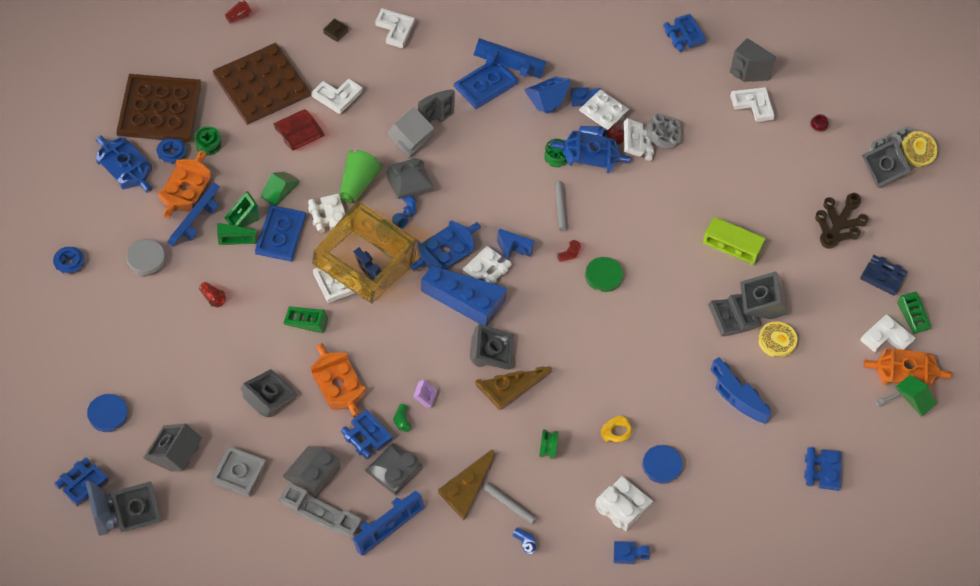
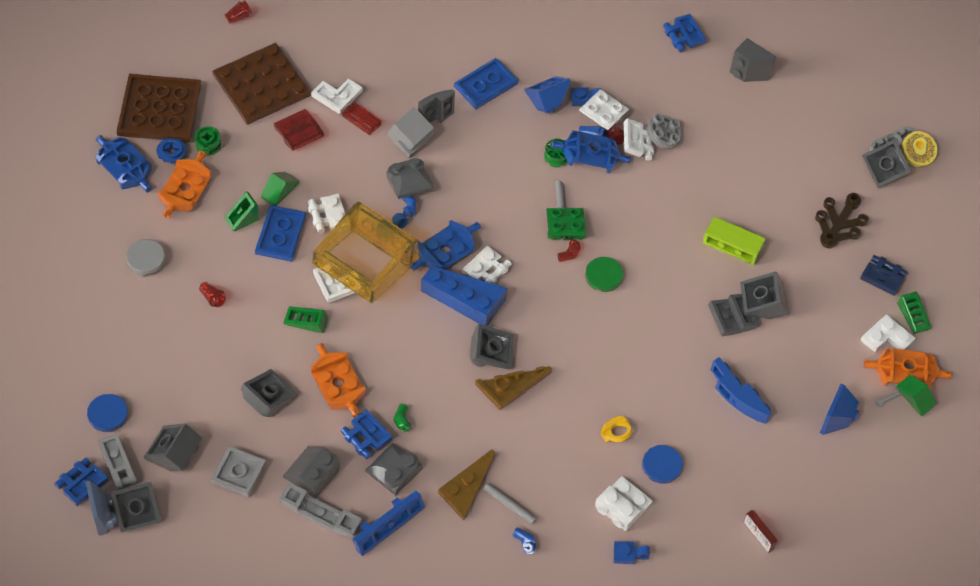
blue gear [53,247,85,275] -> none
blue hinge [167,182,220,247] -> none
green slope [217,223,257,245] -> none
dark brown plate [323,18,348,42] -> none
bright green cone [340,149,383,203] -> none
dark blue plate [353,247,385,288] -> none
white plate [375,8,415,48] -> none
lavender plate [413,380,437,408] -> none
blue hinge [473,38,547,79] -> none
blue slope [497,228,534,260] -> none
green wheel [539,429,559,459] -> none
white plate [730,87,774,122] -> none
tile [759,321,797,358] -> none
blue plate [804,447,841,491] -> none
dark red plate [810,114,829,132] -> none
none -> light grey plate [98,434,137,490]
none -> clear red tile [342,102,382,136]
none -> green hinge [546,208,586,240]
none -> tile [744,510,778,553]
none -> blue slope [820,384,860,435]

